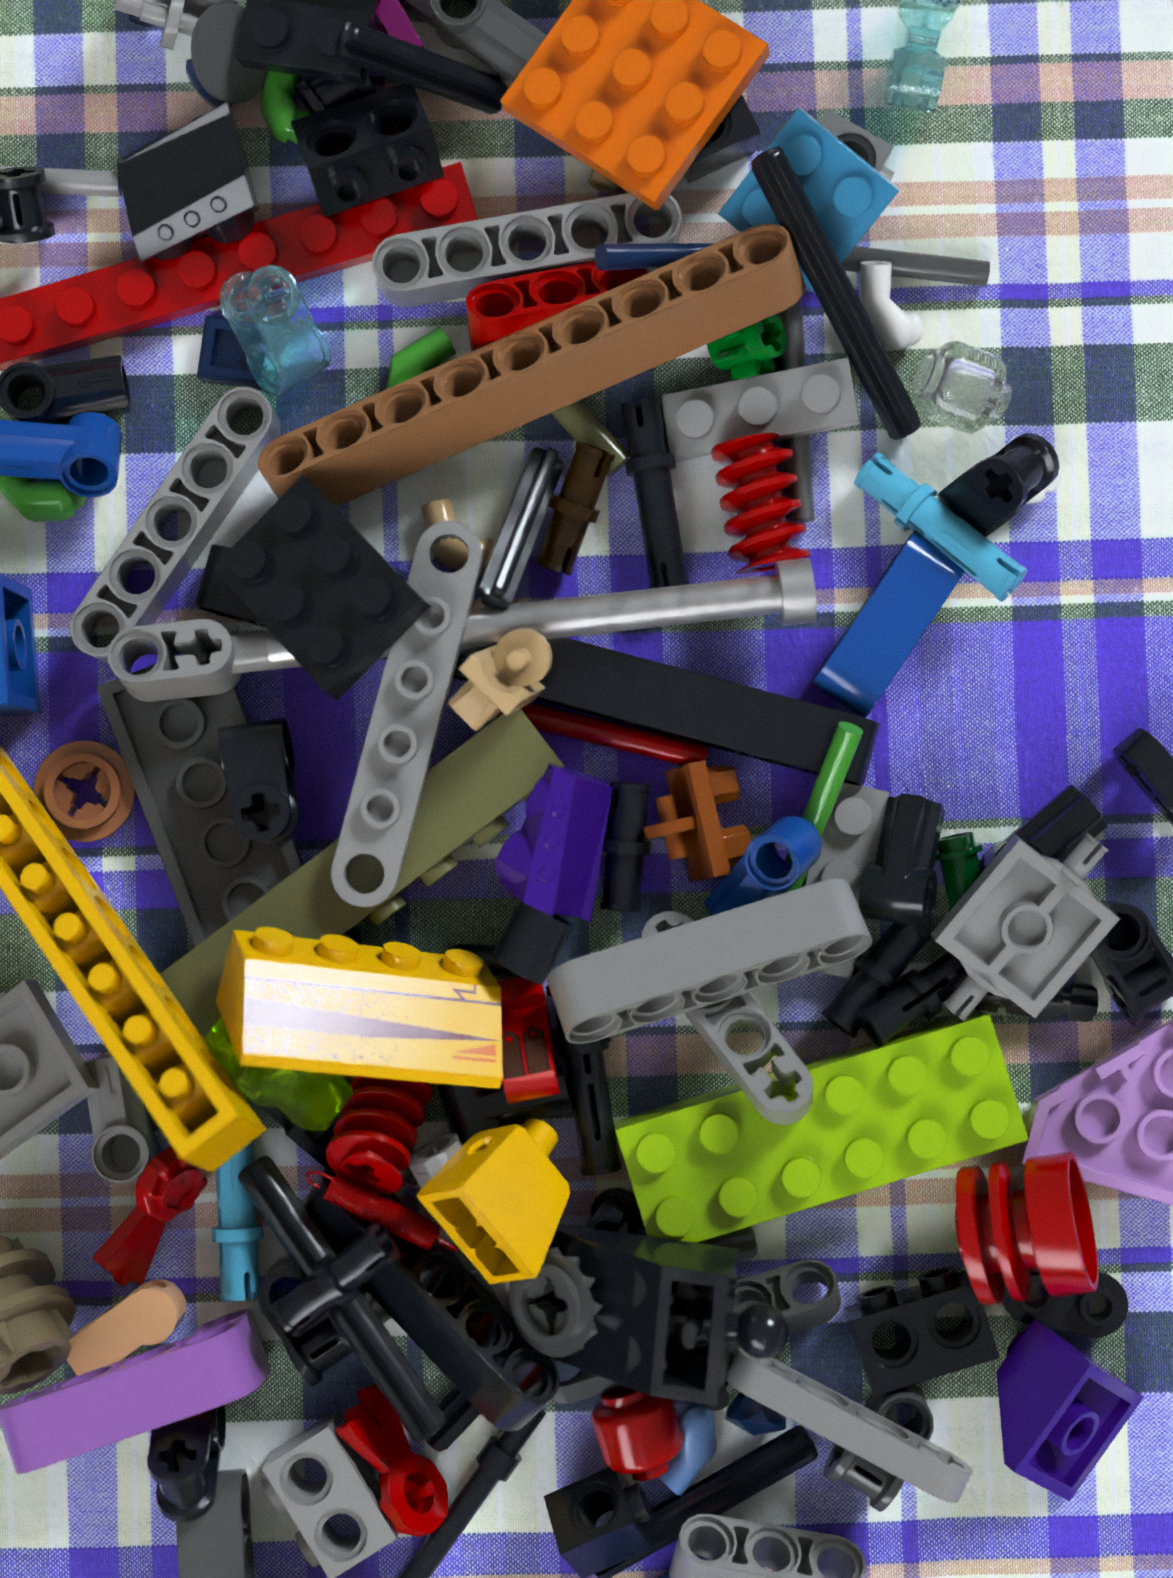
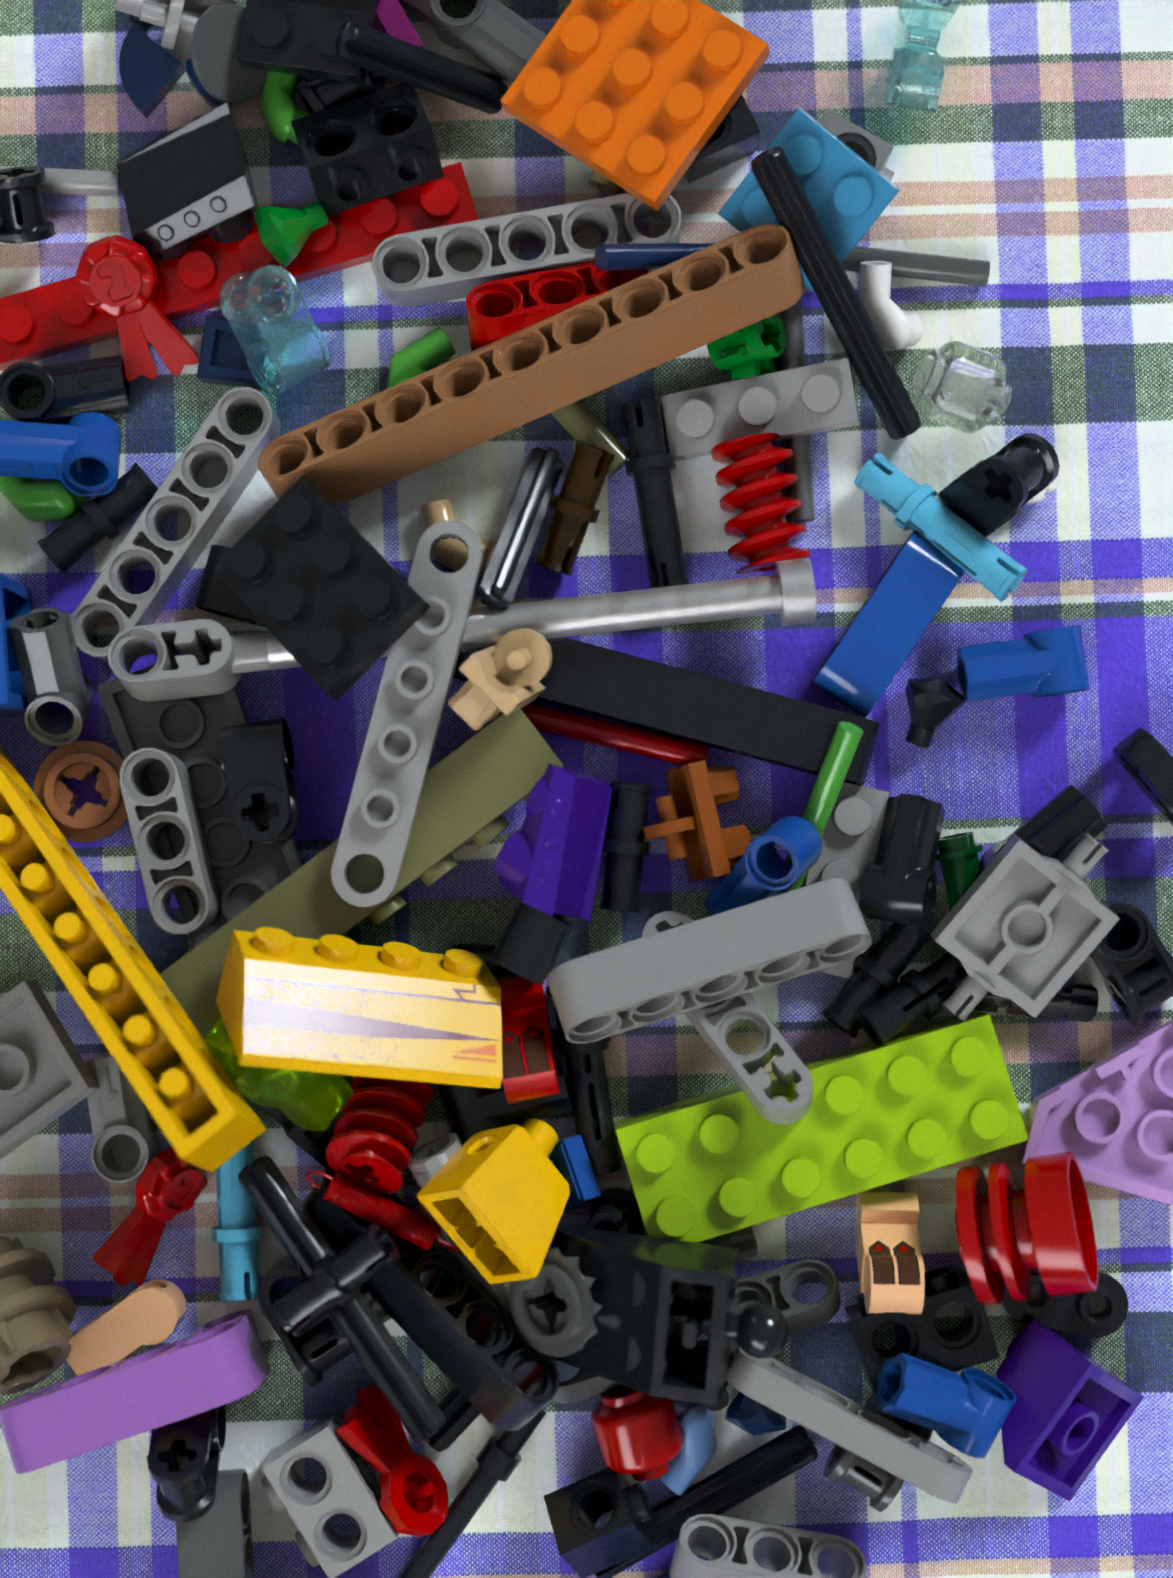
none -> dark grey piece [9,607,94,747]
none -> black pin [37,463,158,574]
none -> red piece [75,235,199,382]
none -> dark blue tile [119,25,186,119]
none -> light grey beam [119,748,219,934]
none -> green rock [255,201,328,267]
none -> blue tile [549,1134,602,1214]
none -> light nougat leg [854,1192,925,1314]
none -> blue piece [875,1352,1017,1458]
none -> black rock [905,678,965,748]
none -> blue piece [956,626,1090,703]

